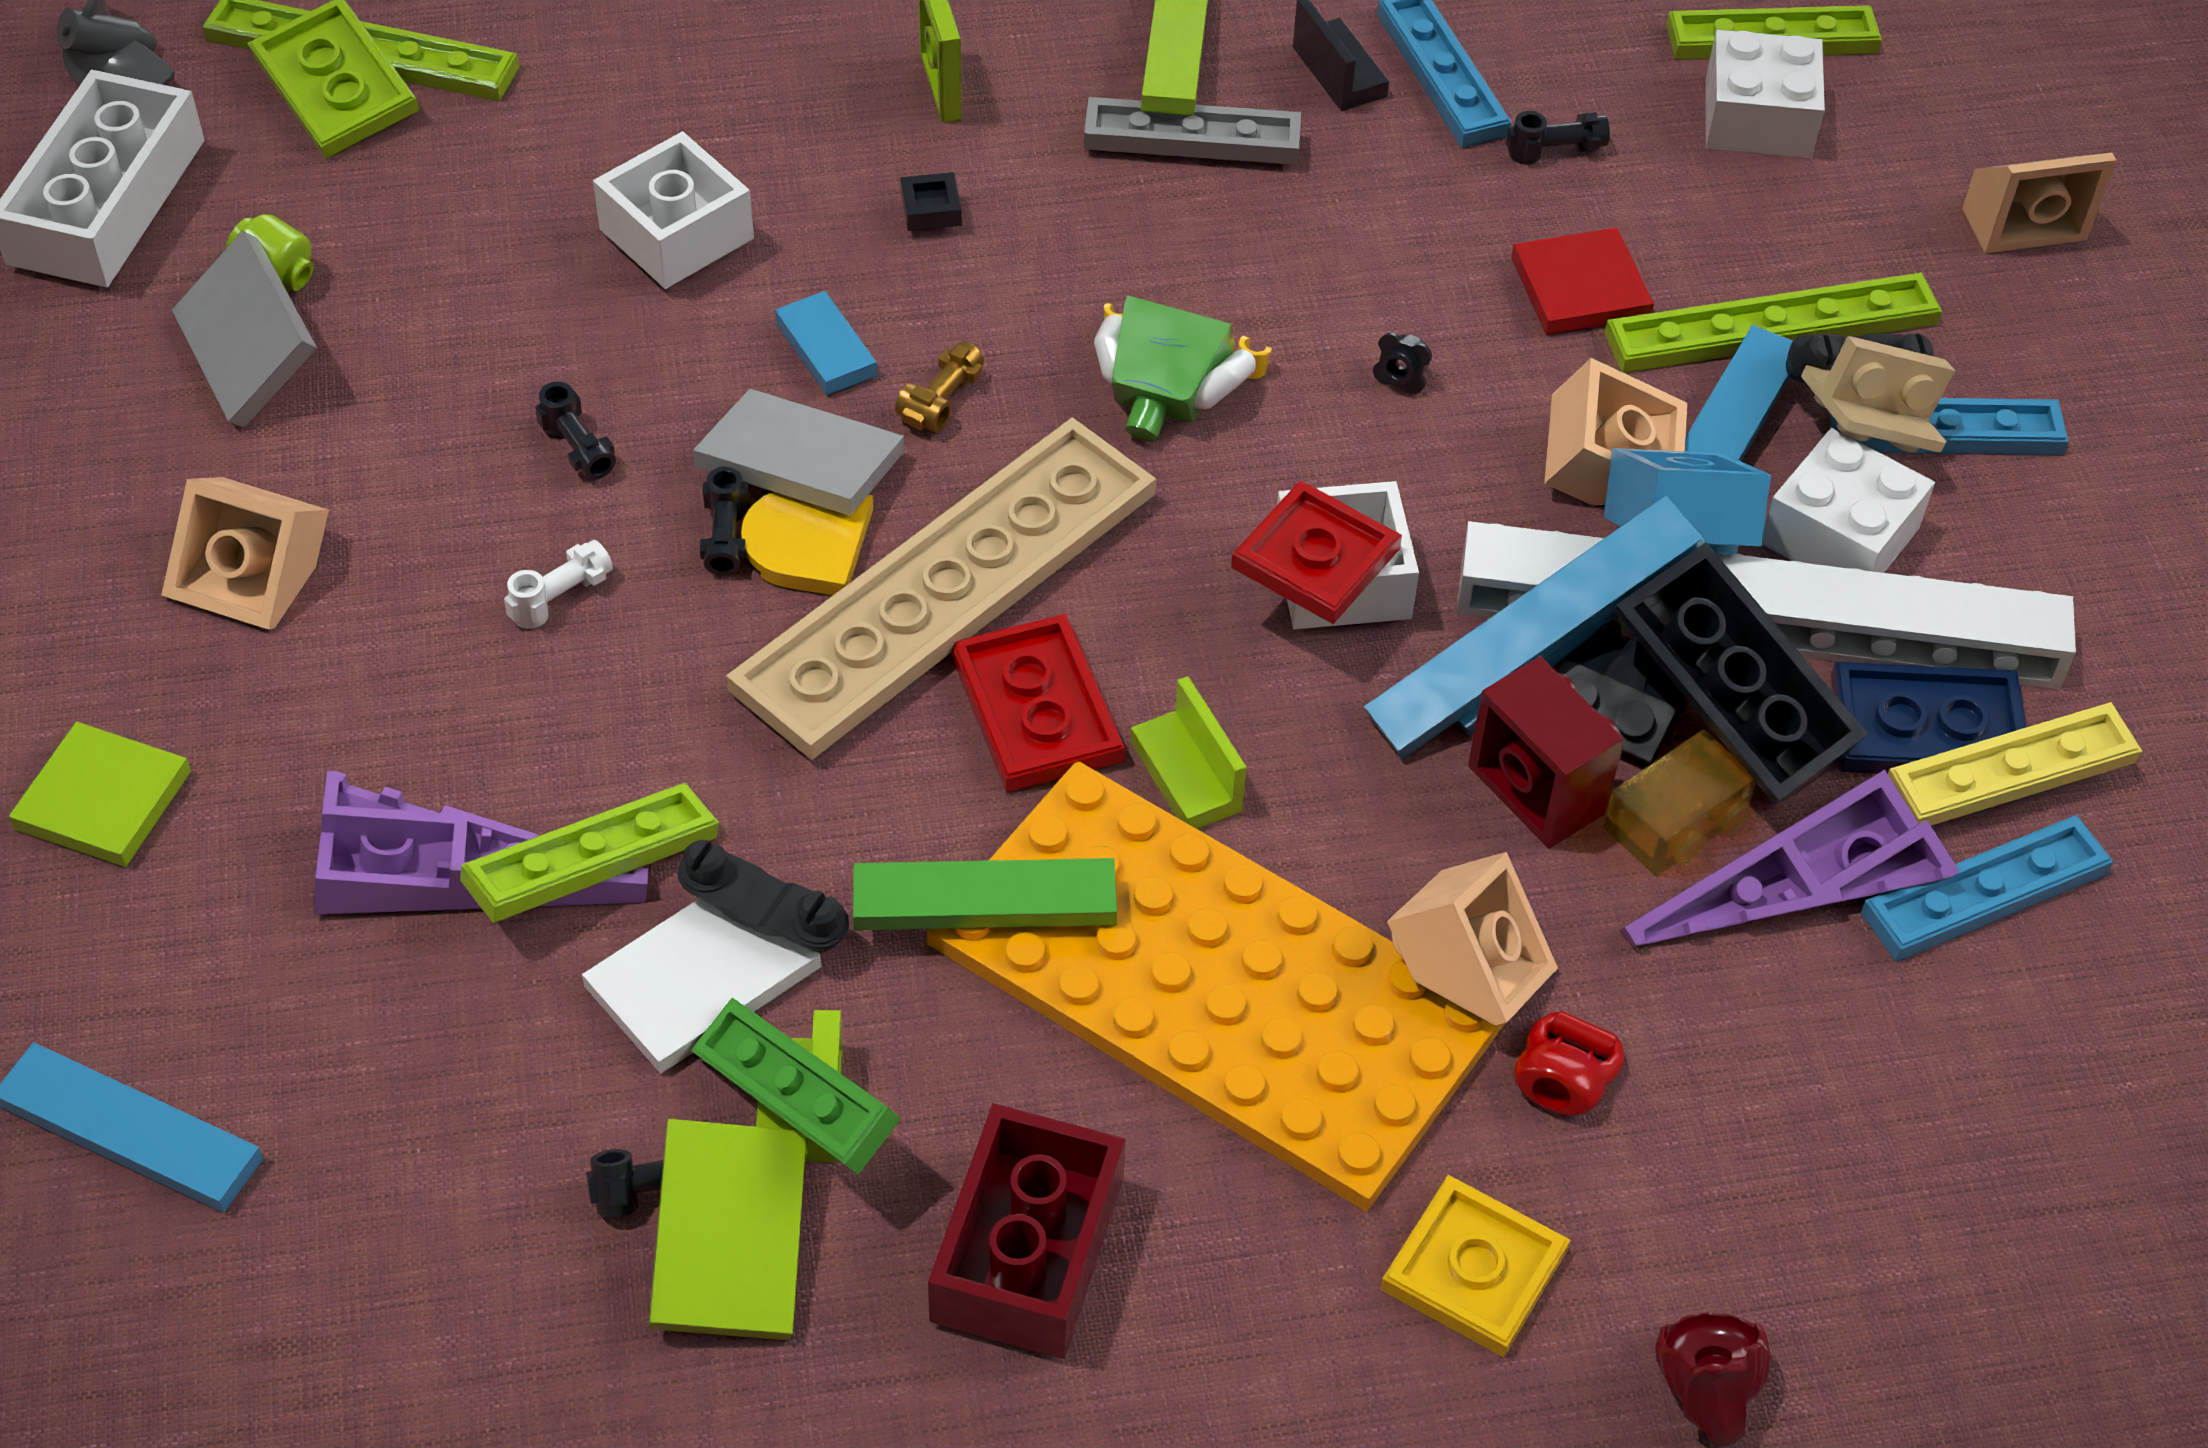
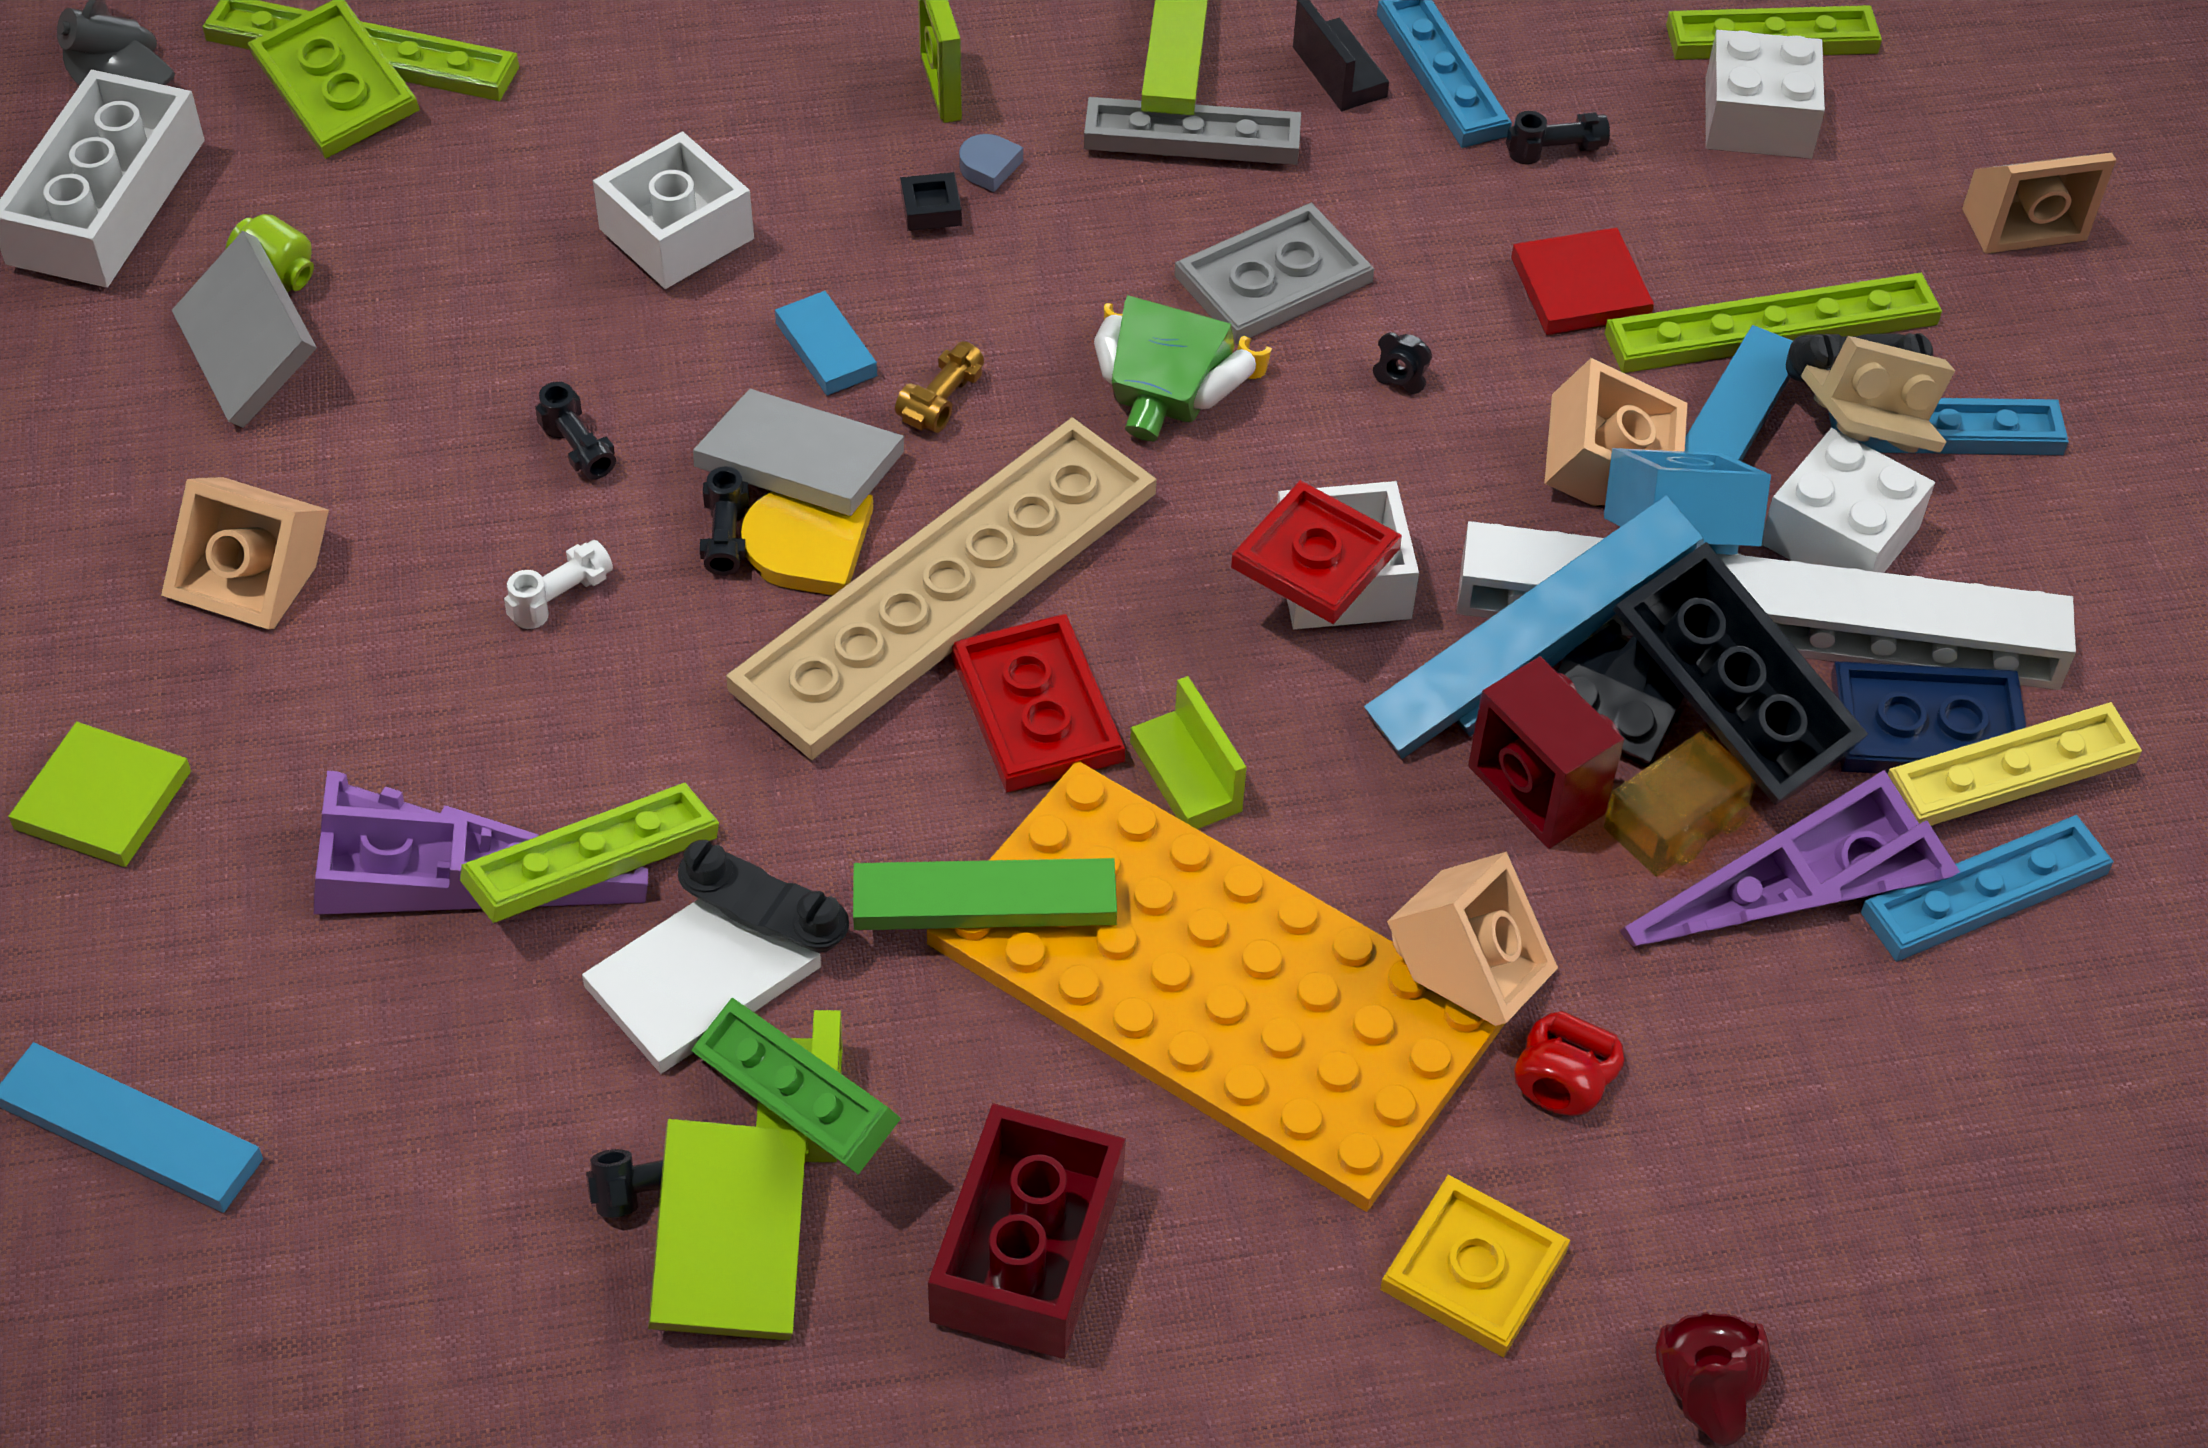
none -> sand blue tile [959,134,1023,192]
none -> light grey tile [1174,202,1374,344]

